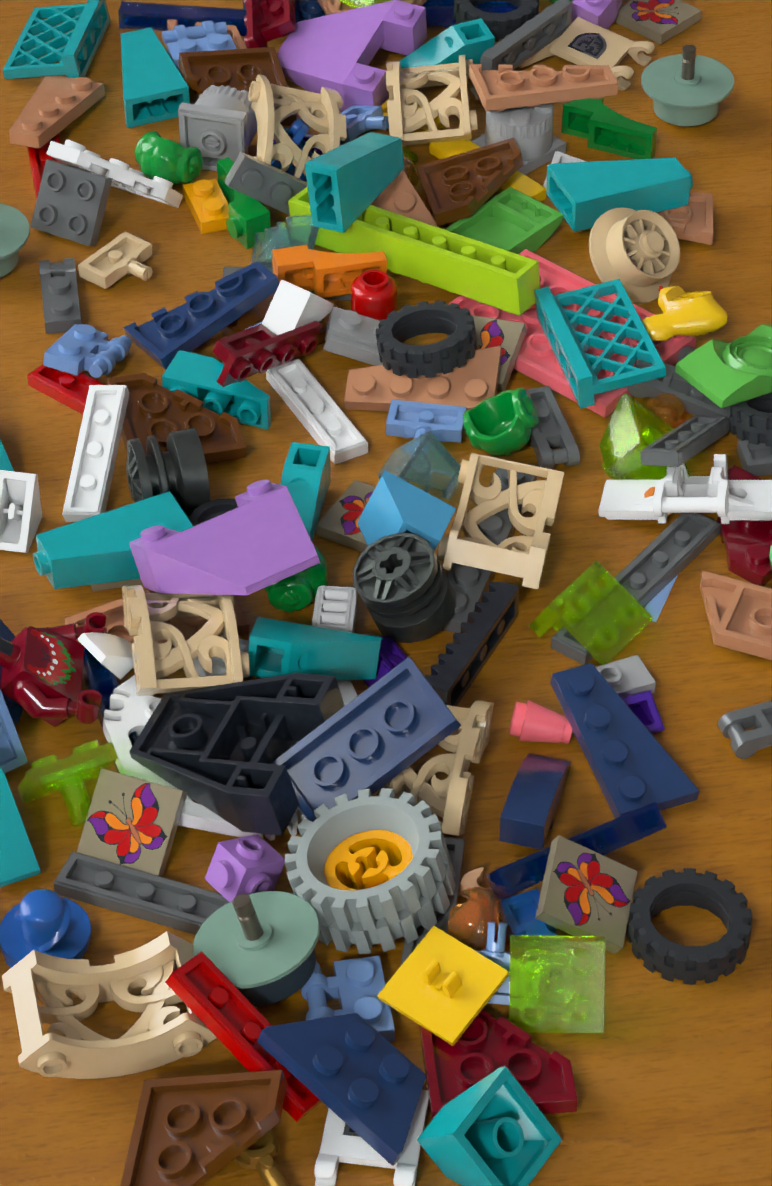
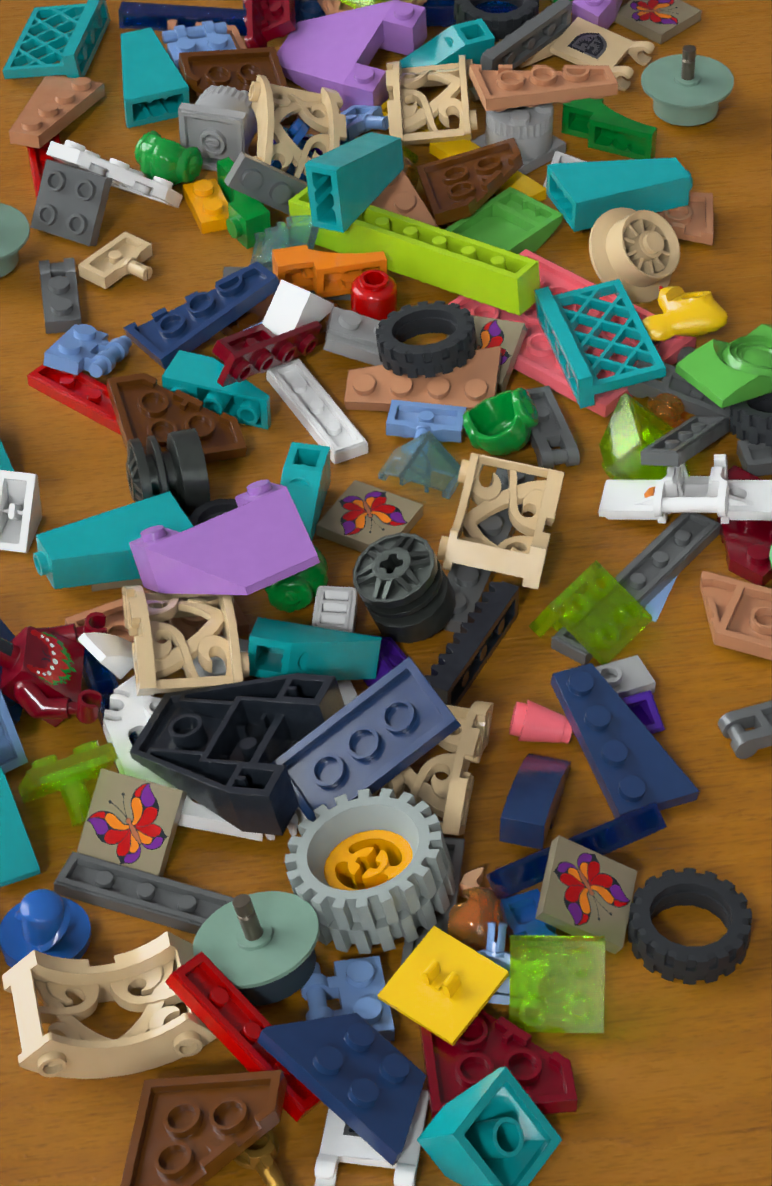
white tile [62,385,130,522] -> none
medium lavender brick [205,834,285,902] -> none
dark azure slope [357,470,456,551] -> none

